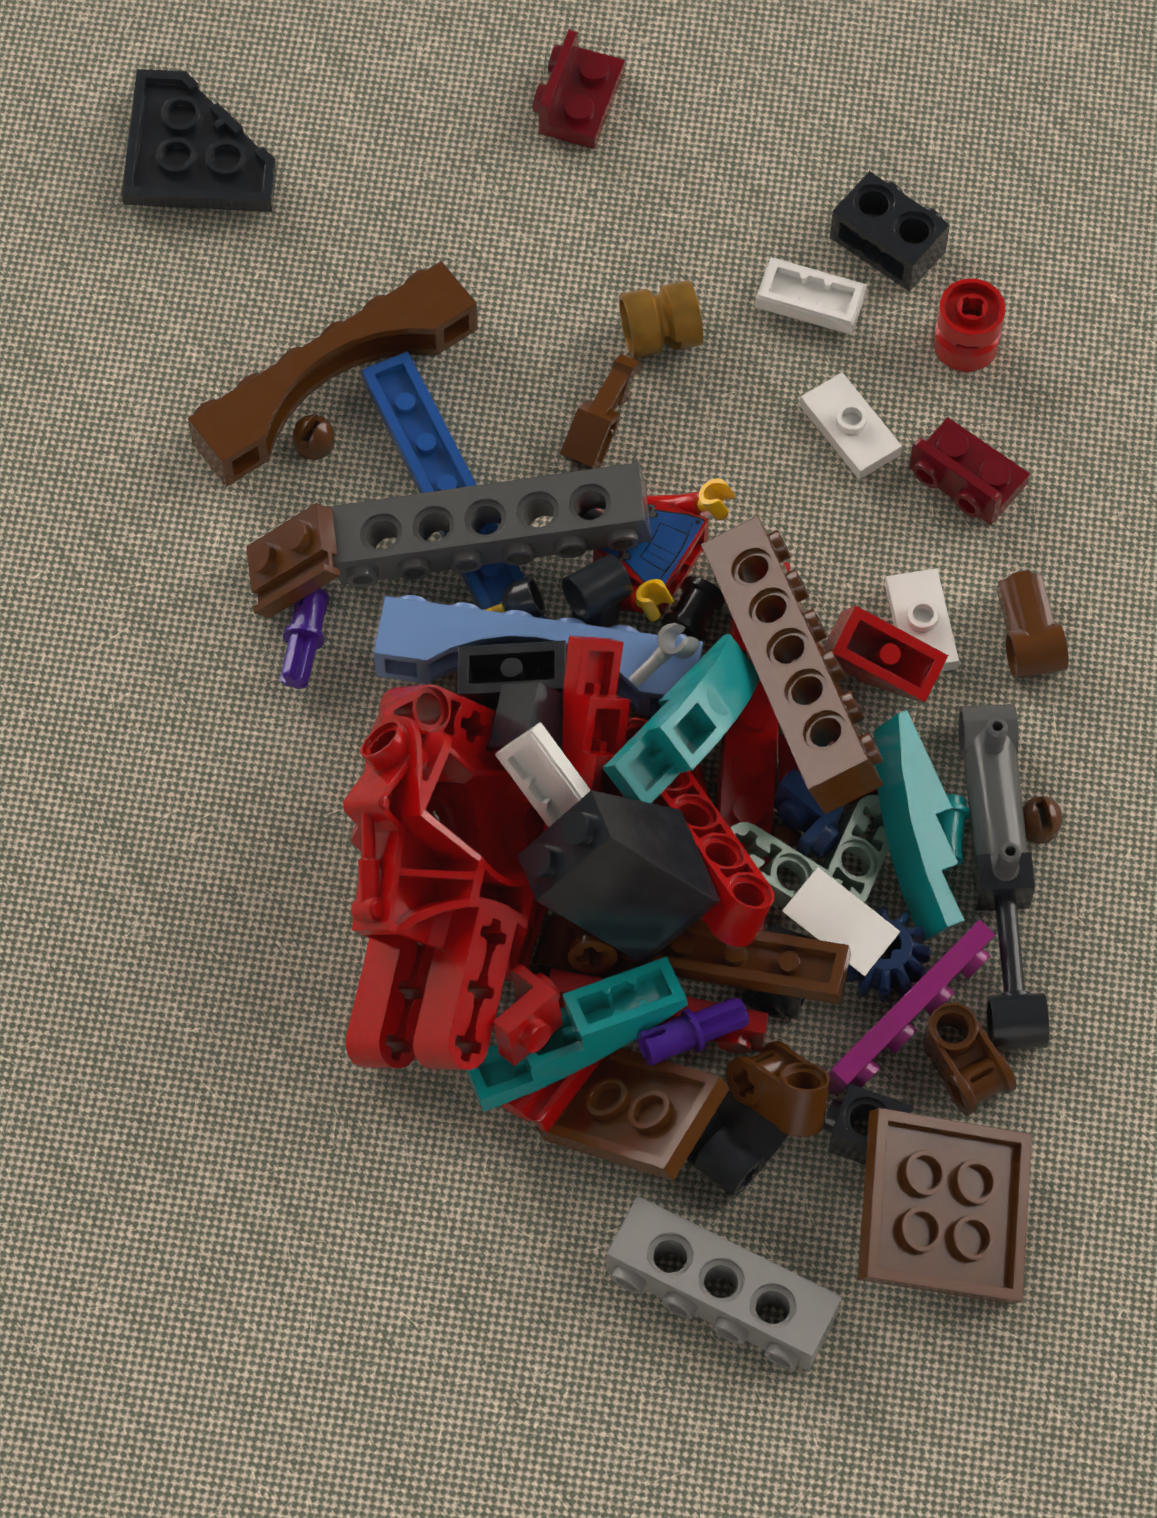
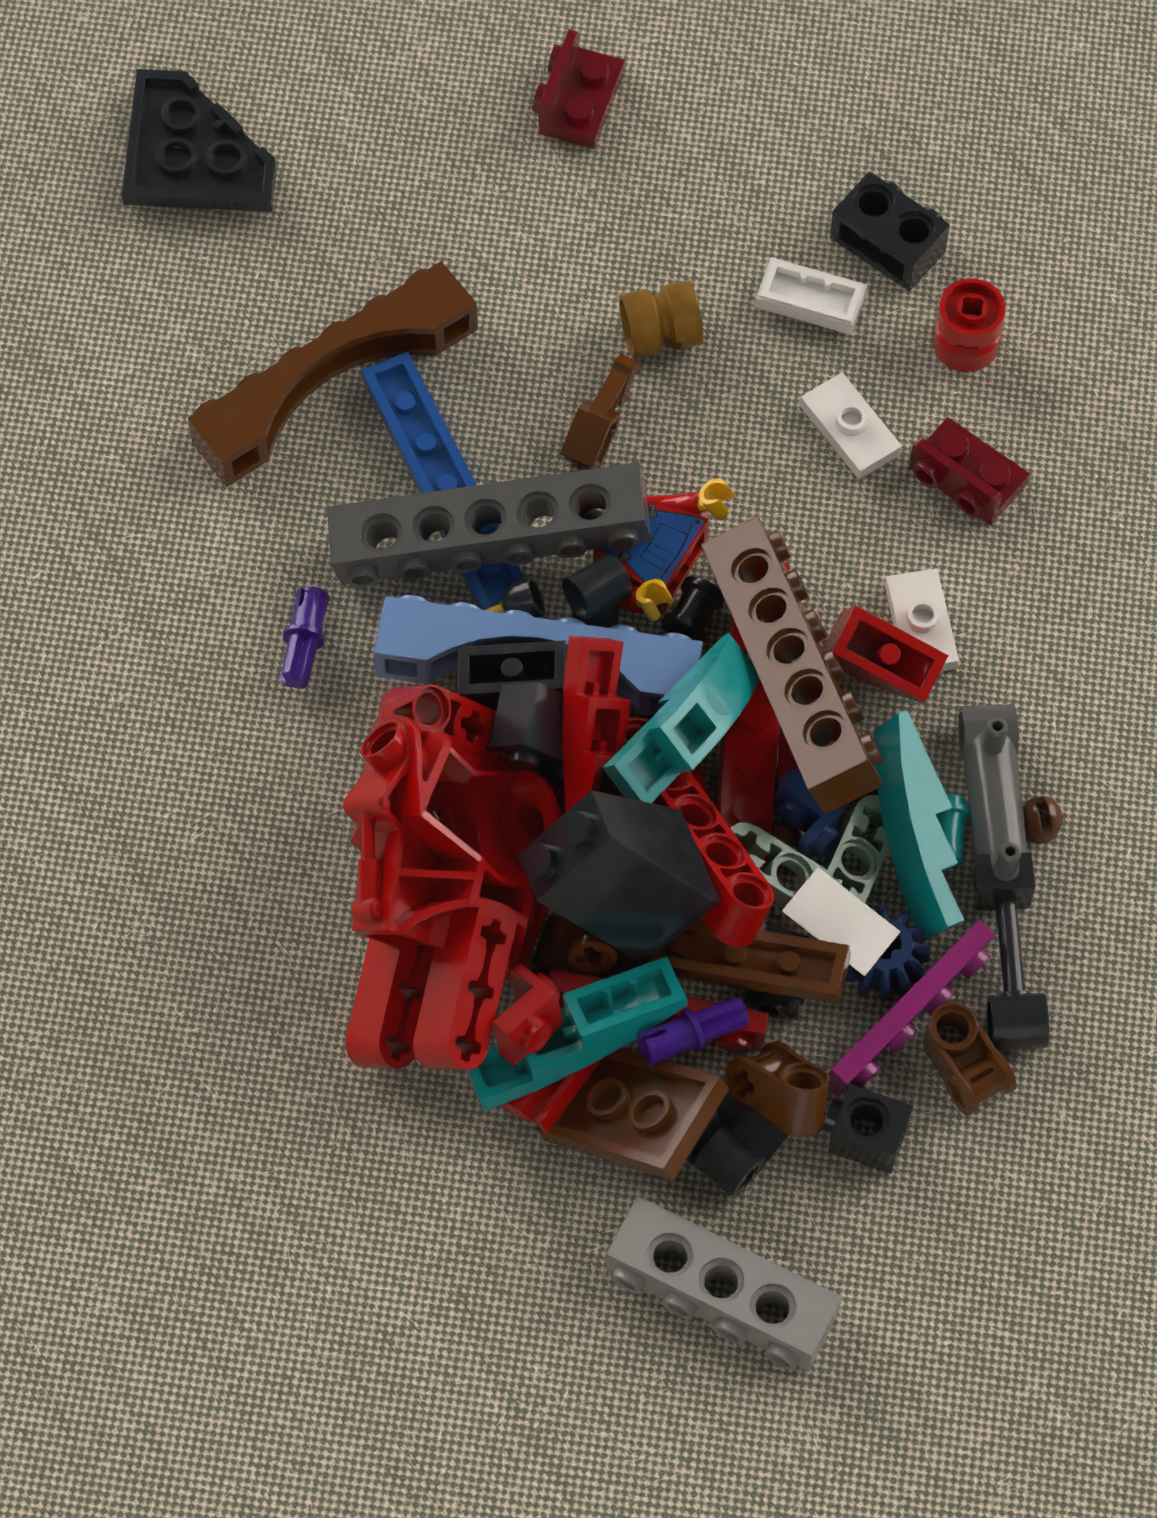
reddish brown plate [246,503,340,618] -> none
reddish brown hinge [293,414,335,460] -> none
white plate [495,722,591,827] -> none
light grey hand [629,623,699,687] -> none
reddish brown plate [858,1108,1032,1305] -> none
reddish brown piece [997,570,1069,679] -> none

